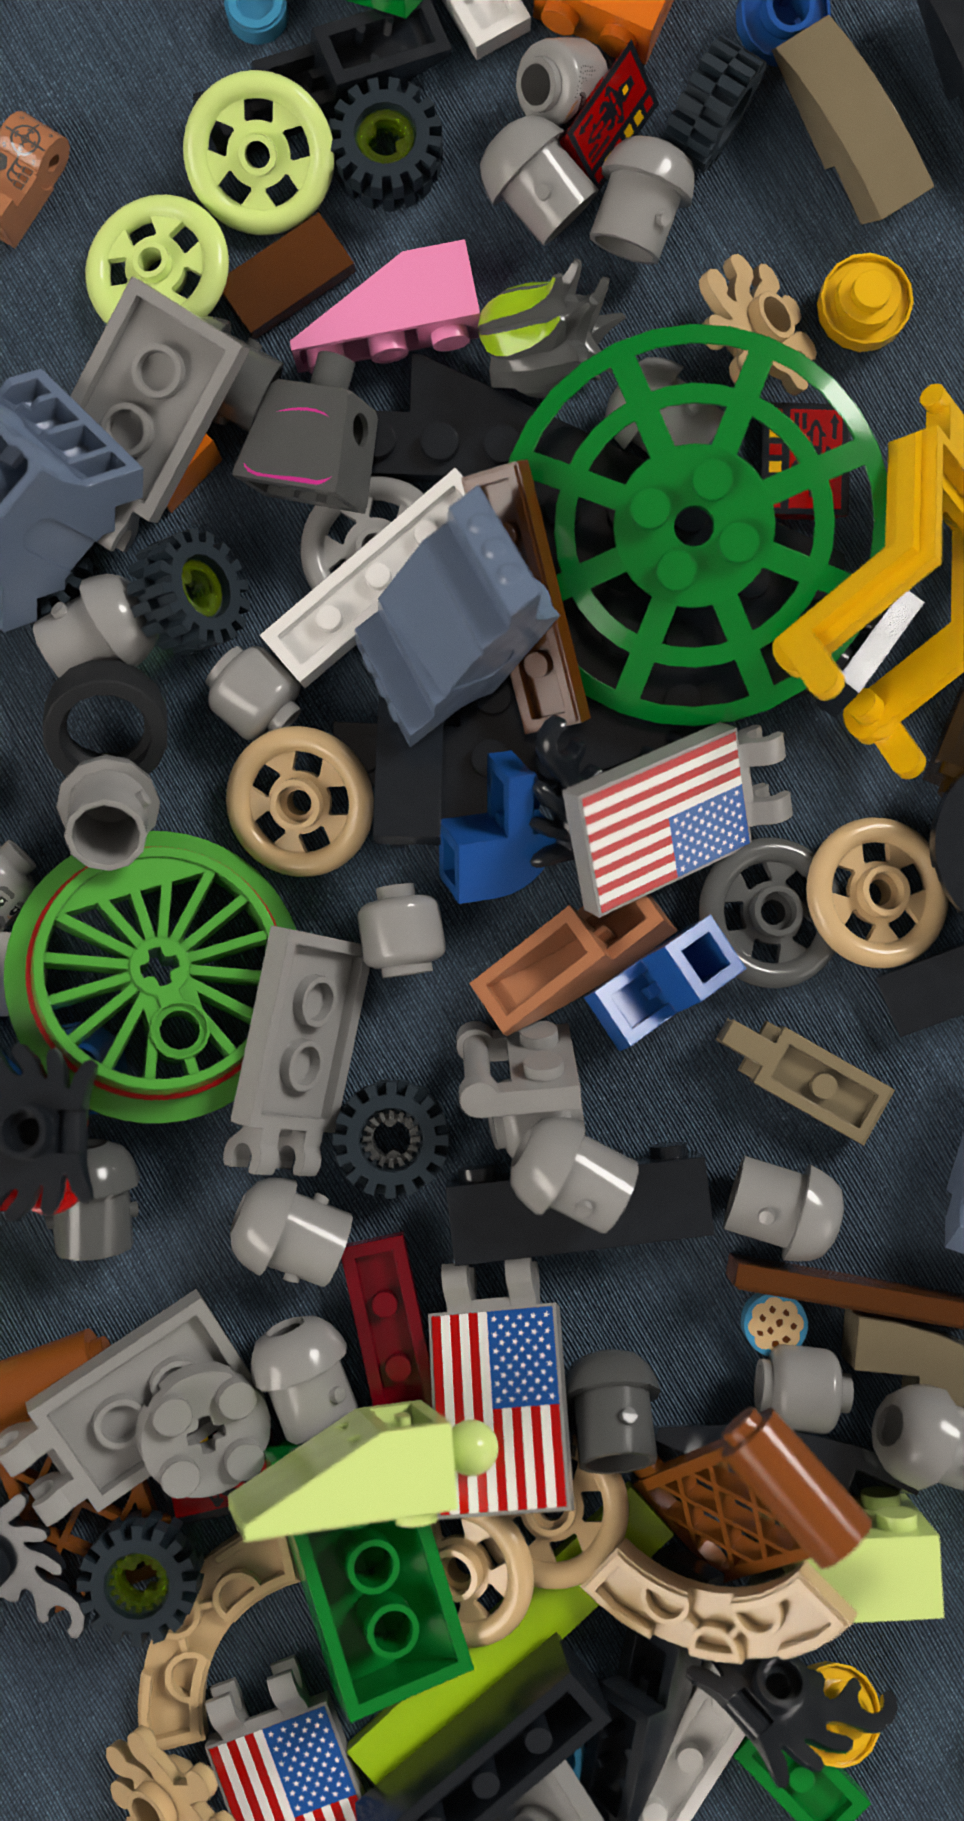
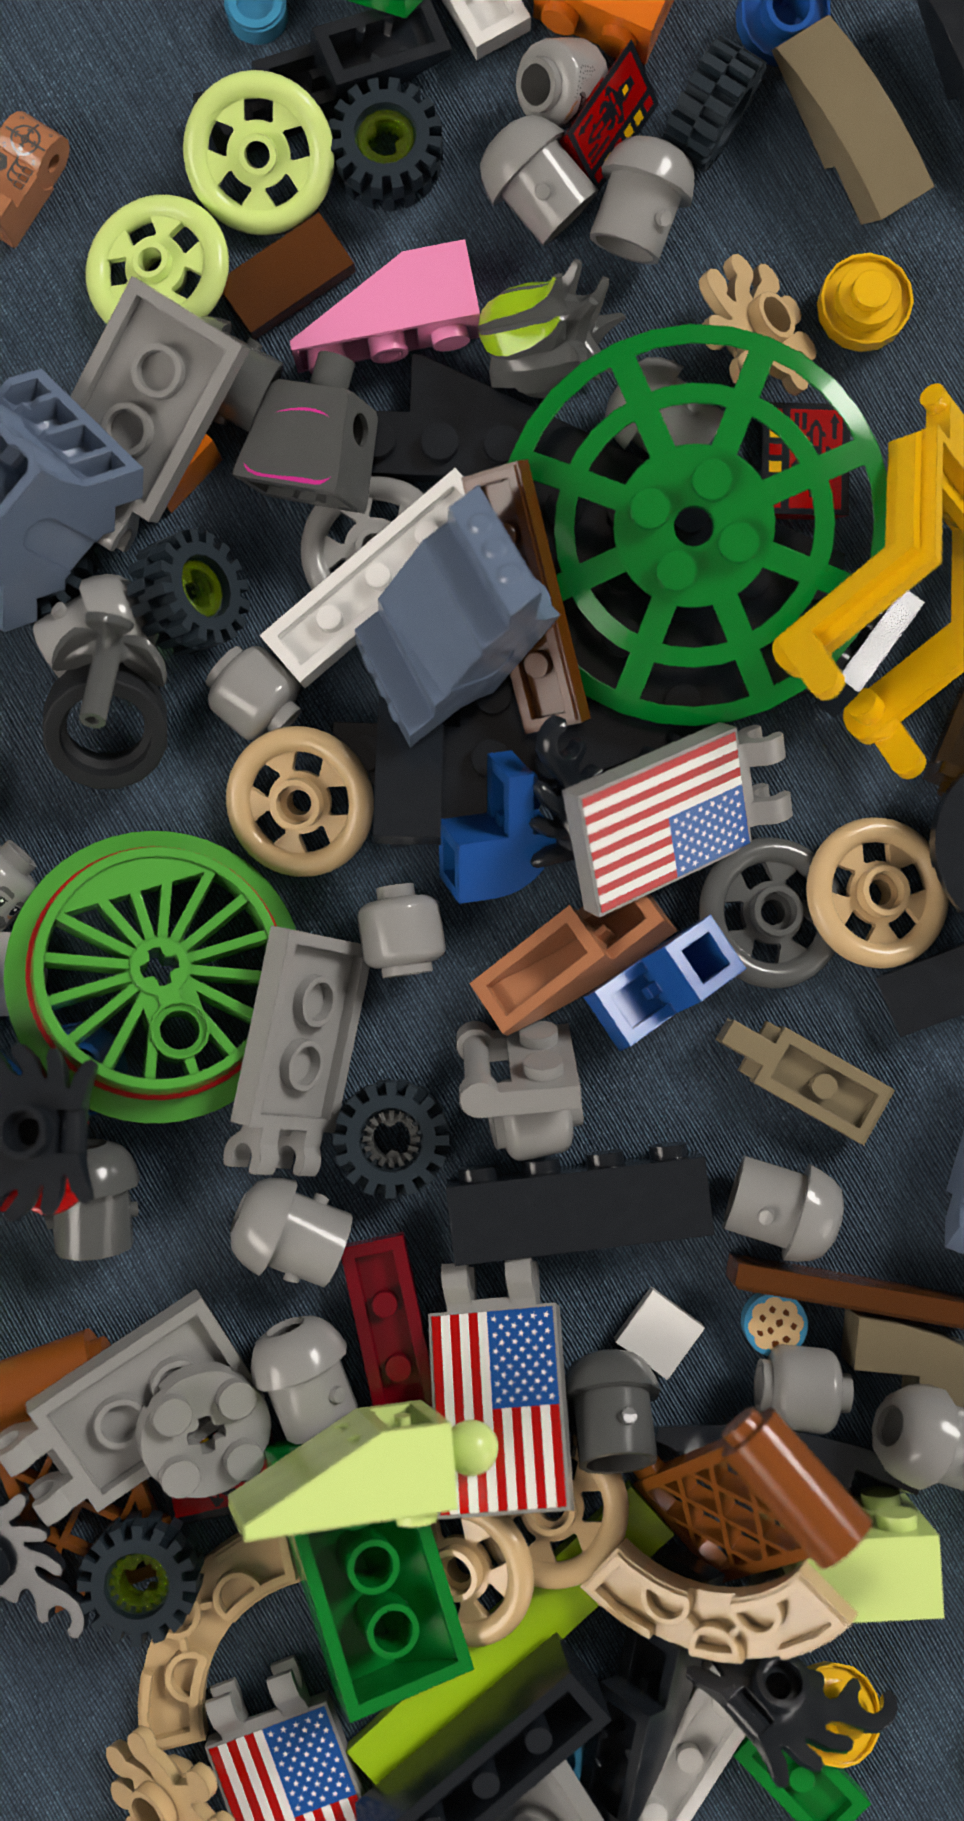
light grey piece [56,755,160,871] -> none
light grey piece [511,1117,639,1233] -> none
none -> dark grey plant [52,611,167,728]
none -> white tile [614,1286,705,1380]

